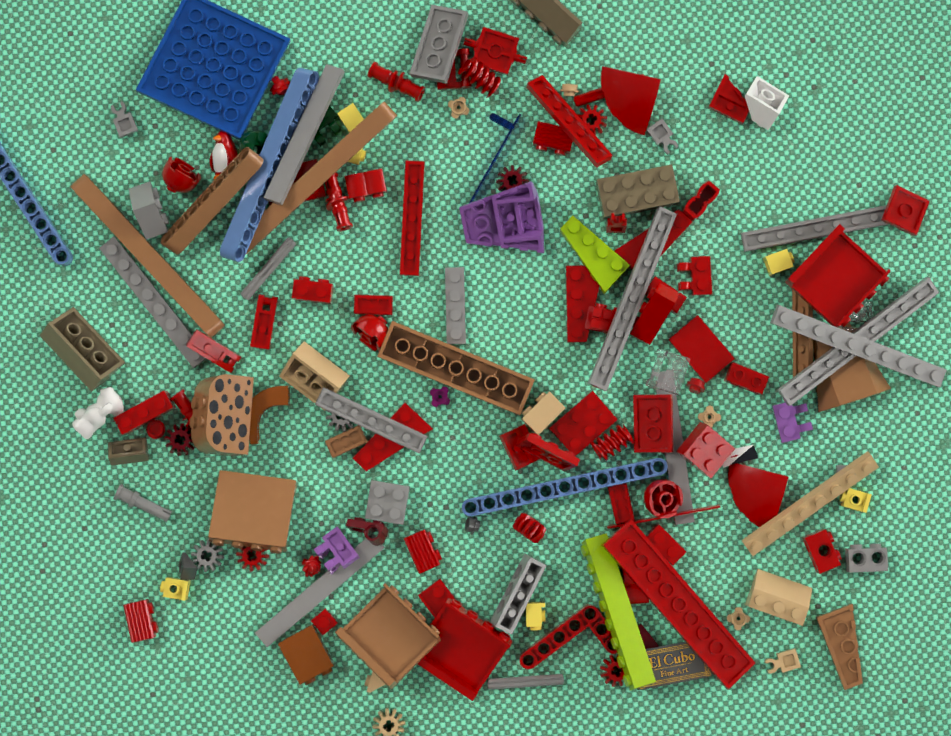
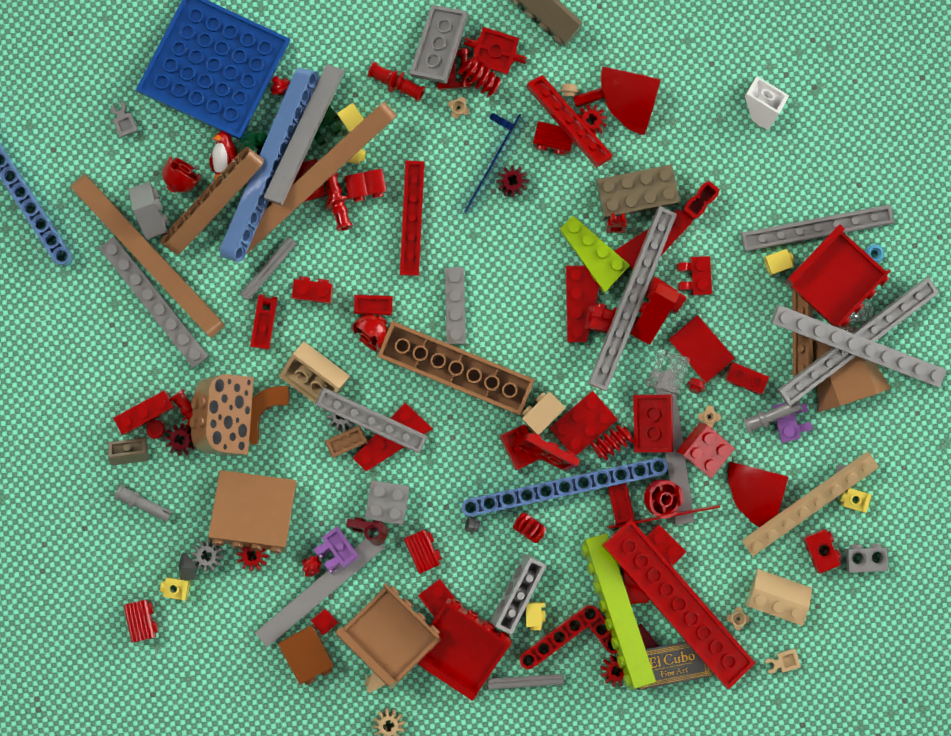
dark tan slope [39,307,125,392] -> none
white animal [72,387,124,439] -> none
plate [186,329,242,373] -> none
magenta plate [430,387,450,407] -> none
medium lavender wedge [459,181,544,253] -> none
light grey plate [646,119,678,155] -> none
red wing [708,74,749,124] -> none
sticker [722,445,758,467] -> none
medium nougat wing [816,603,863,690] -> none
red plate [881,185,930,236] -> none
none -> light grey pin [743,400,803,434]
none -> medium azure plate [865,244,884,263]

